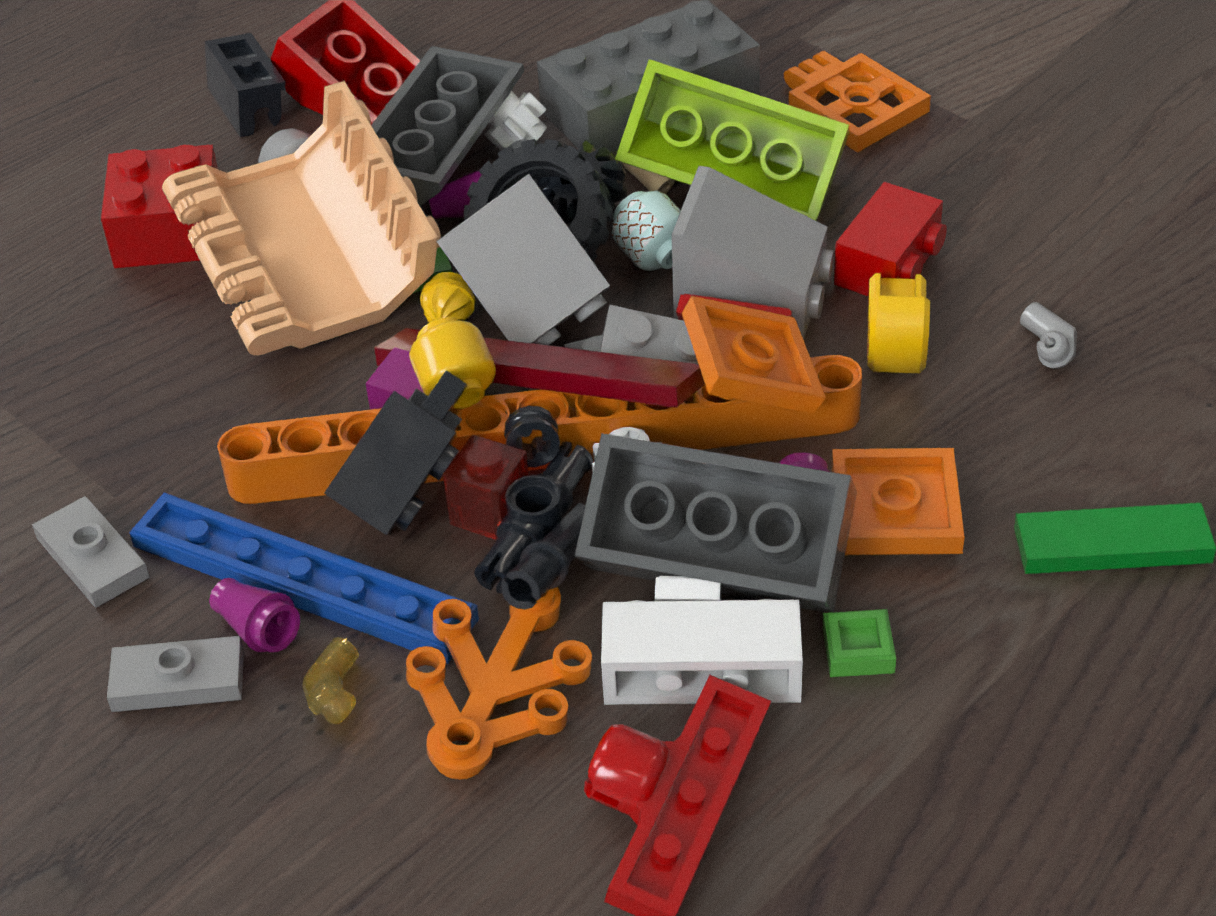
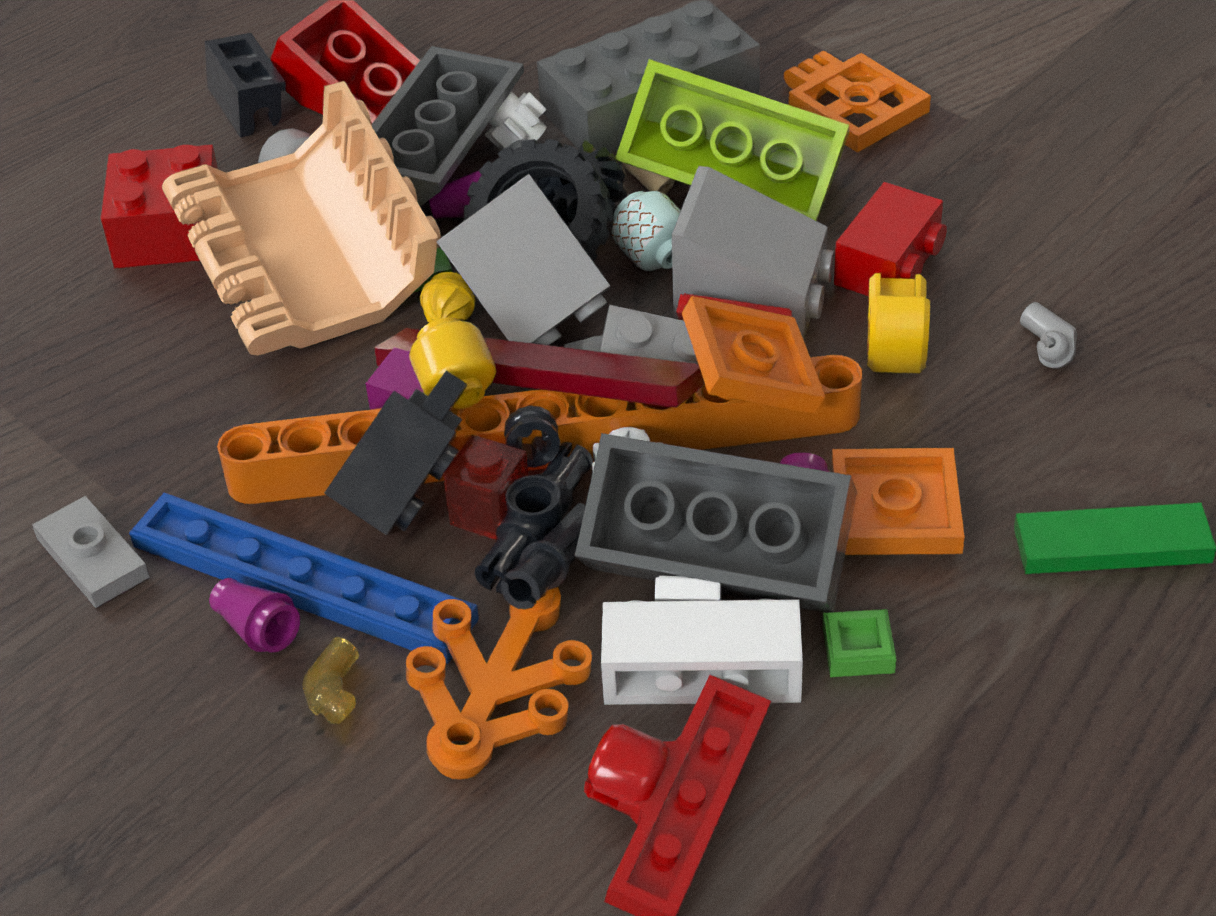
light grey plate [107,636,244,712] -> none

